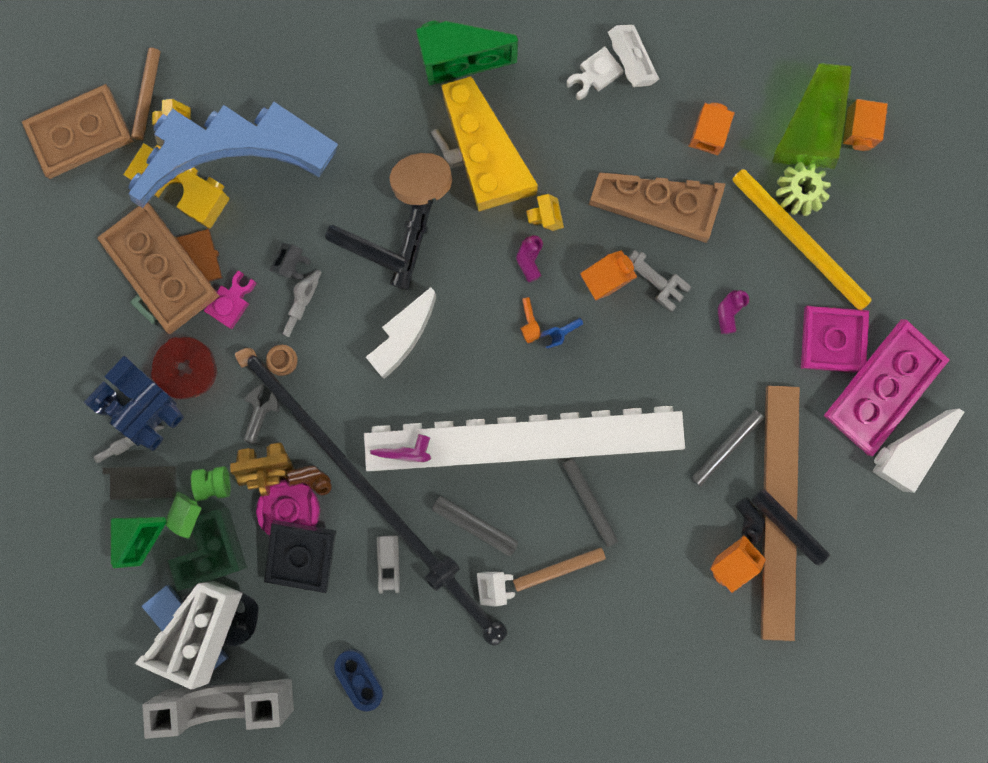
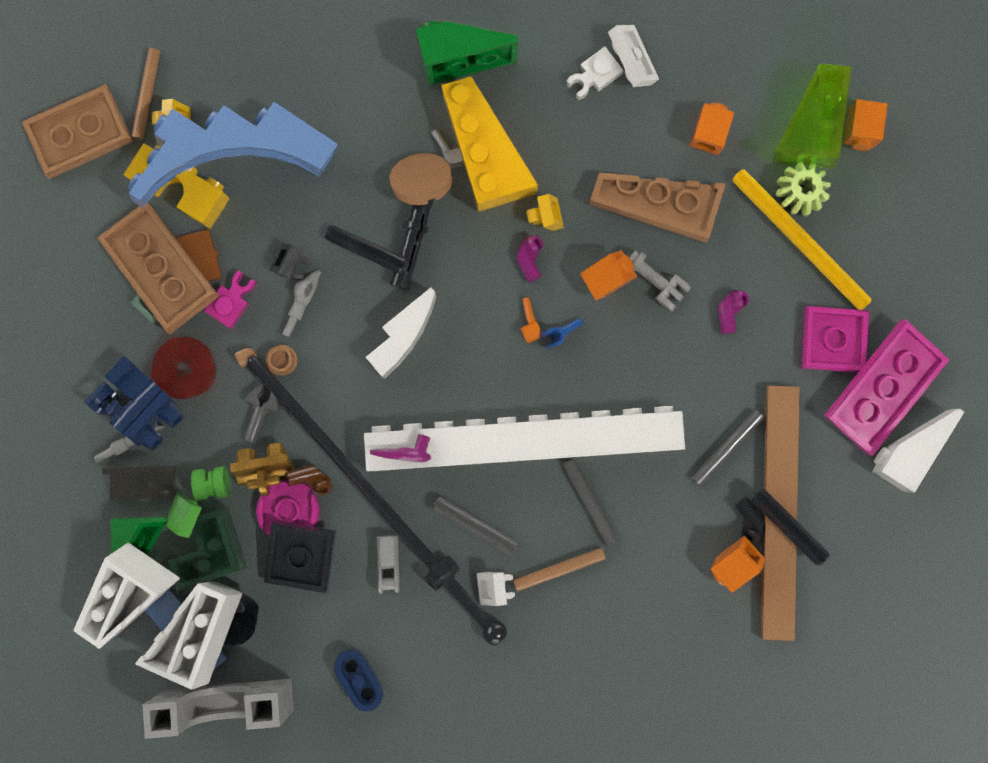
none -> white wedge [73,543,180,649]

